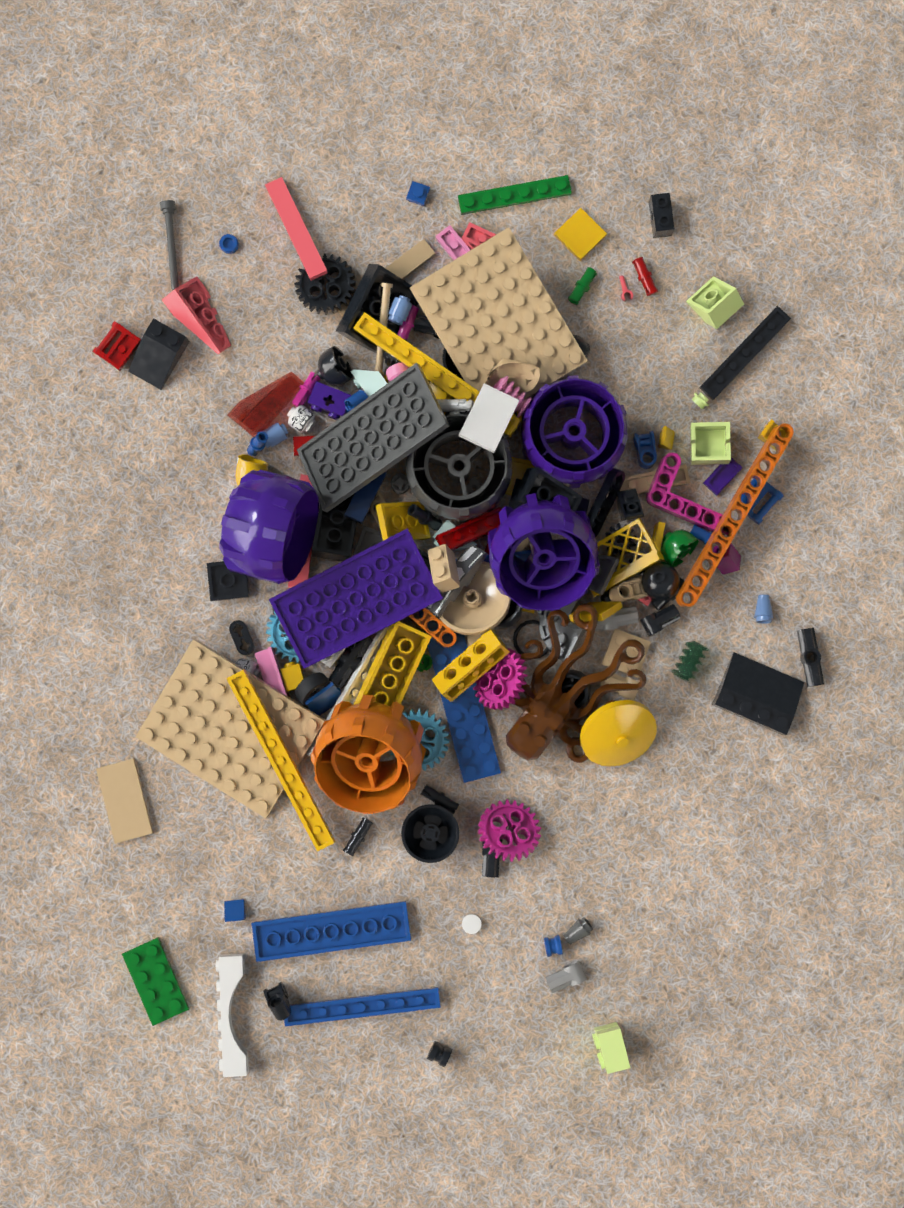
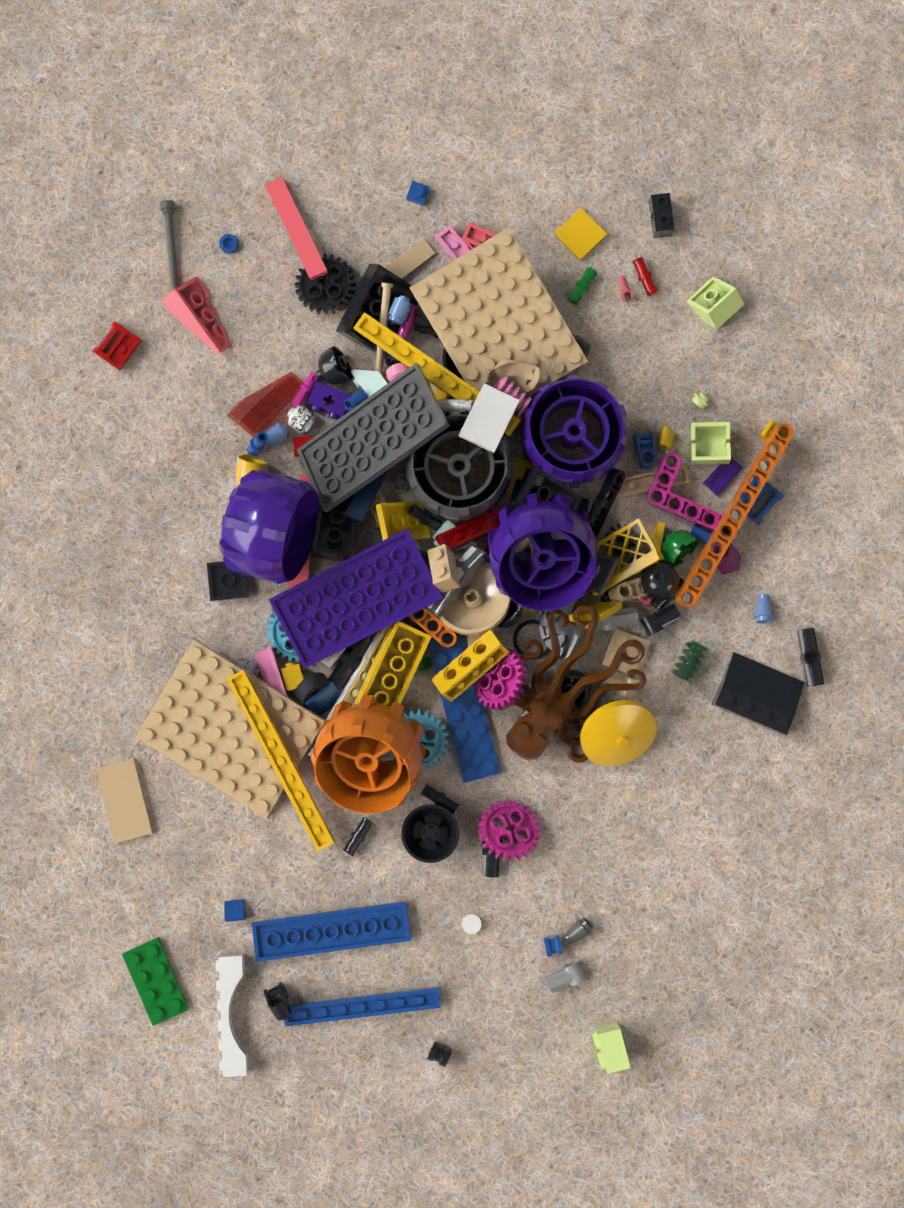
black slope [128,318,190,390] -> none
black beam [229,620,255,655] -> none
green plate [458,175,572,215] -> none
black slope [617,488,644,521] -> none
black plate [699,306,791,401] -> none

